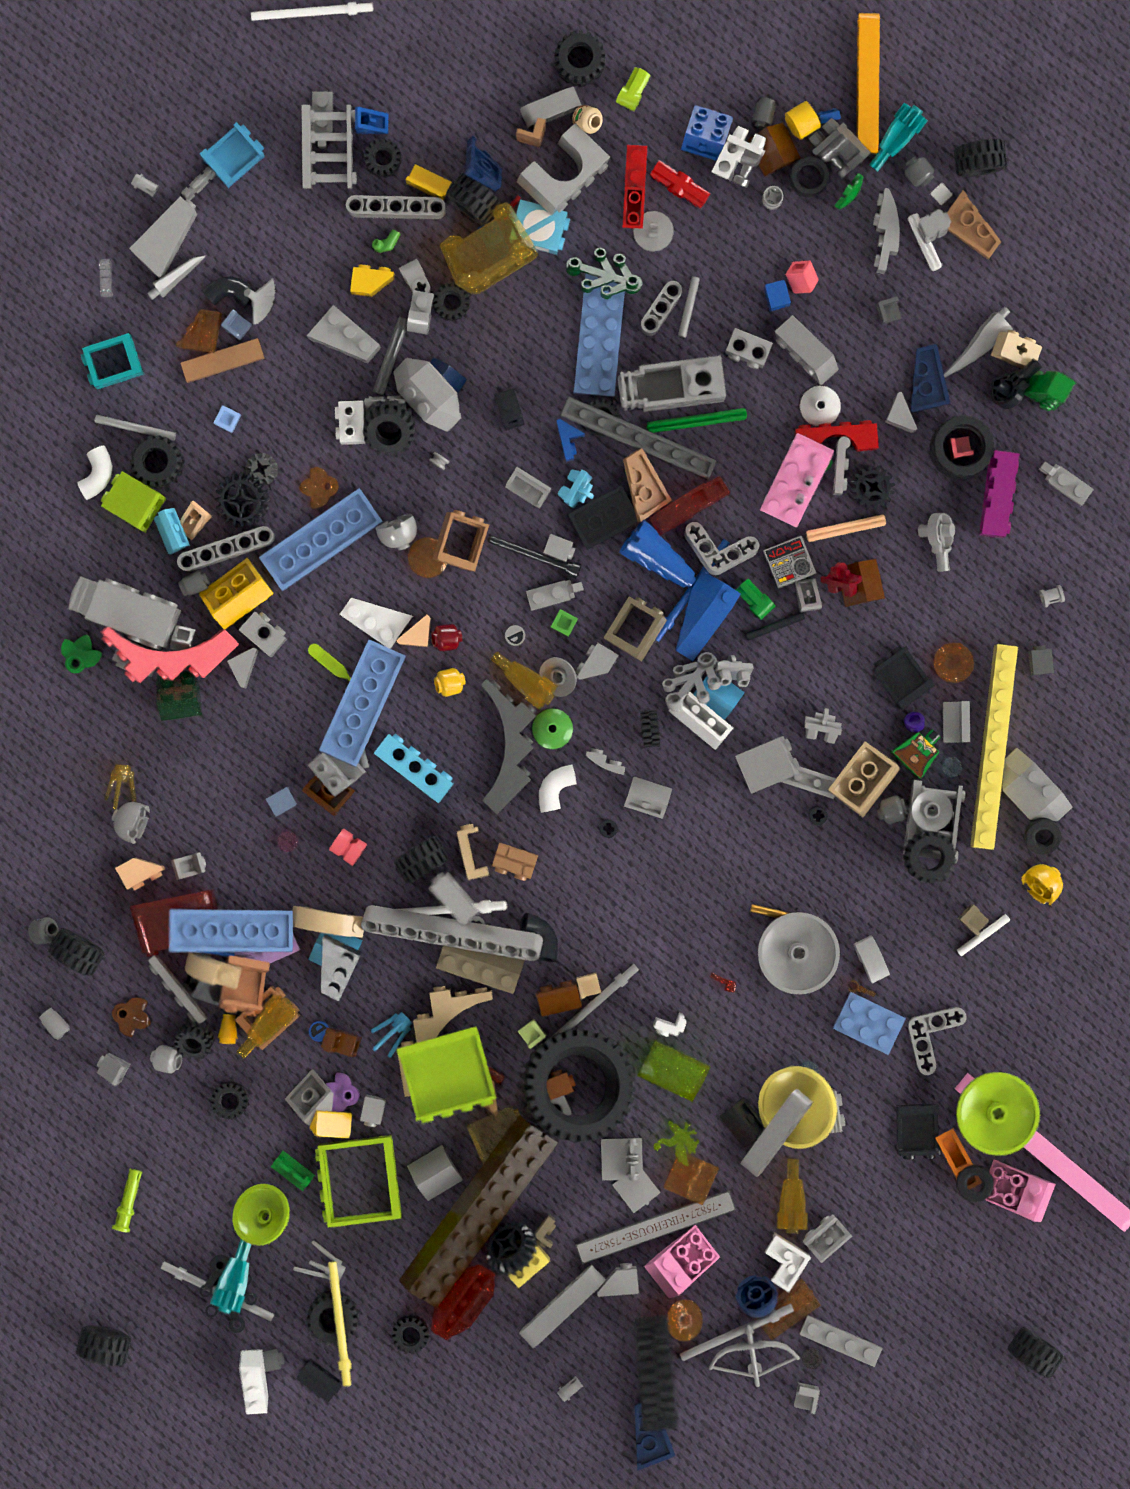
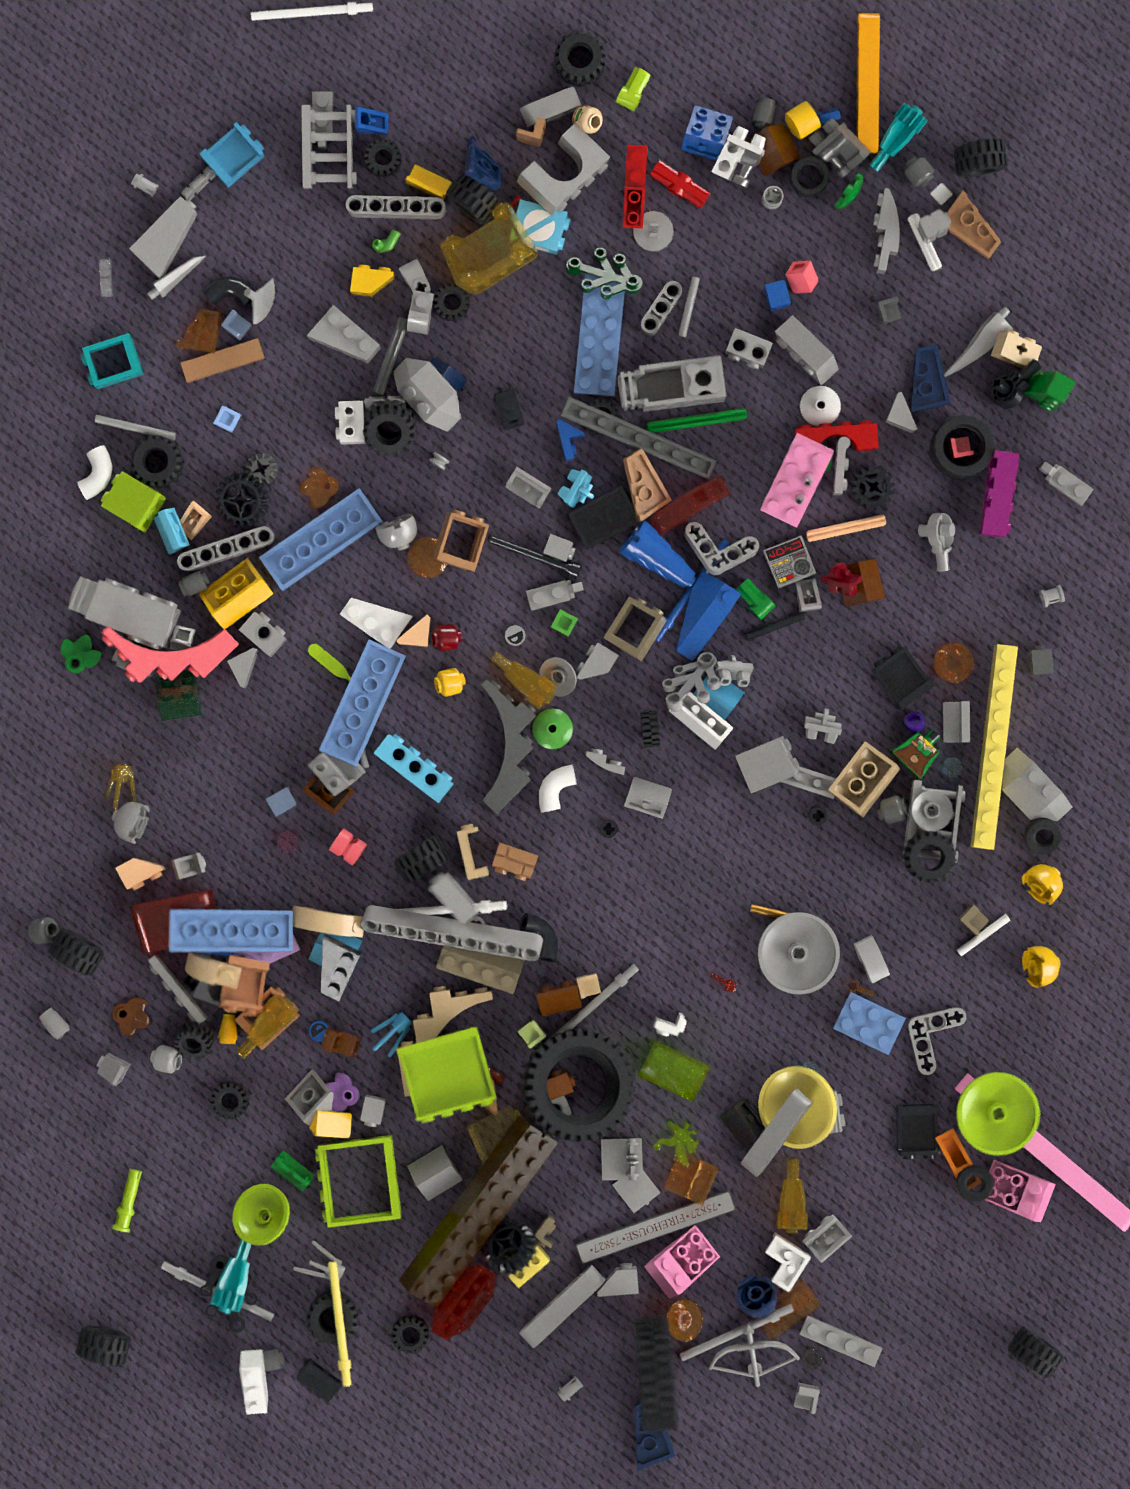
none -> yellow cylinder [1022,946,1060,988]

